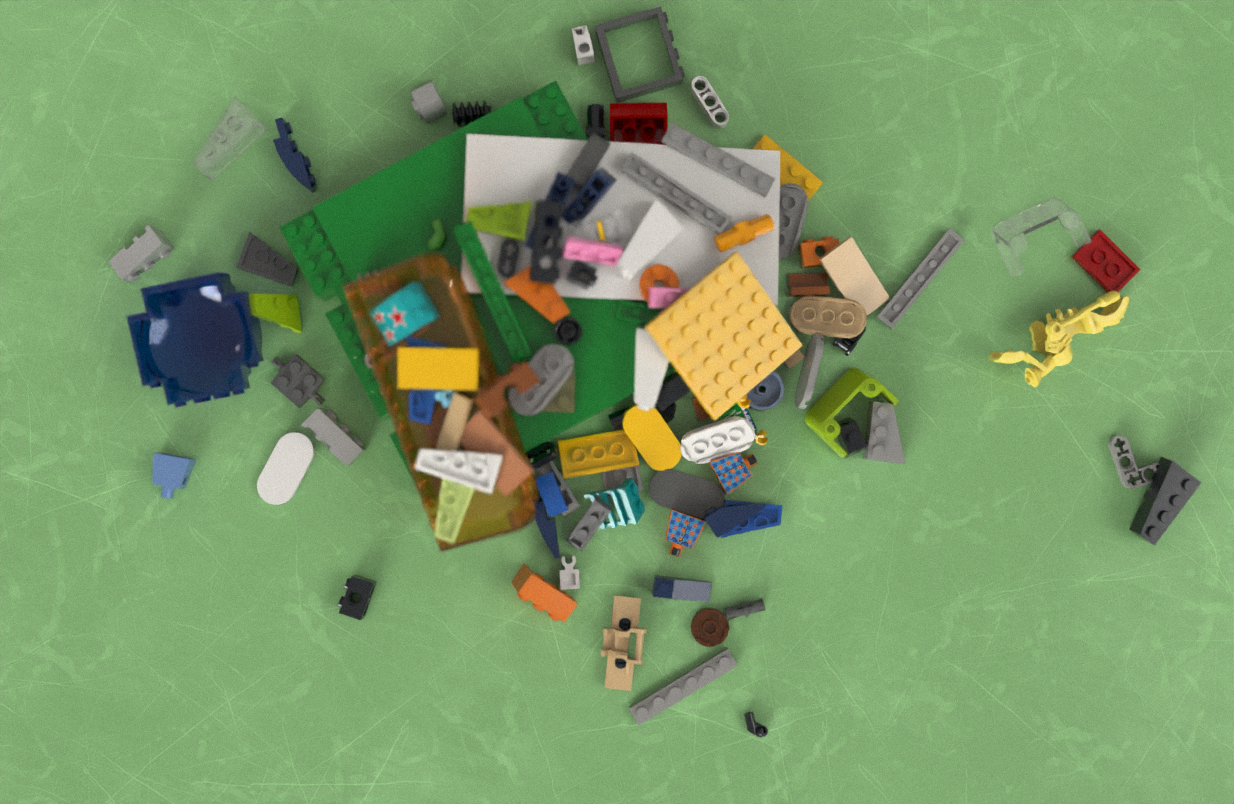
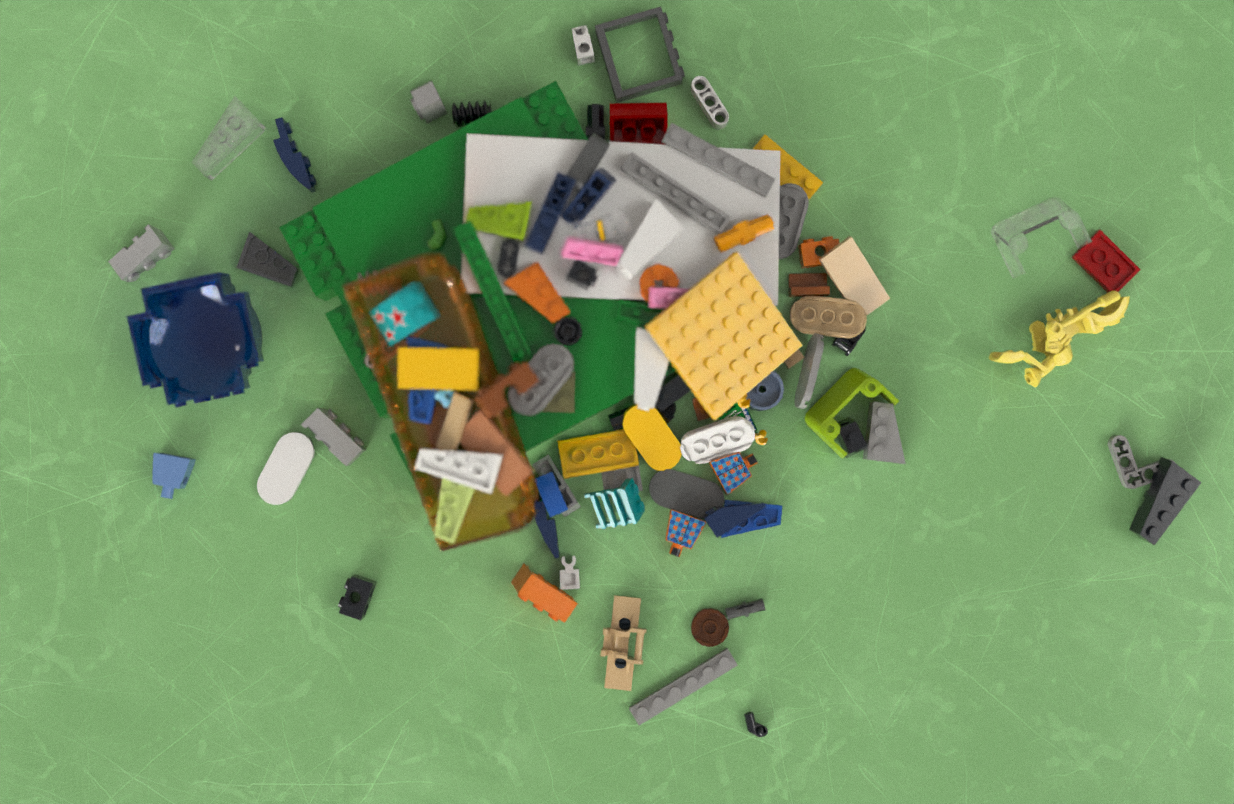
lime wing [249,294,302,333] -> none
dark grey plate [271,354,326,408] -> none
black beam [523,442,558,470] -> none
black brick [529,200,565,284] -> none
dark grey tile [566,497,613,552] -> none
slope [652,575,712,602] -> none
light grey plate [876,228,964,329] -> none

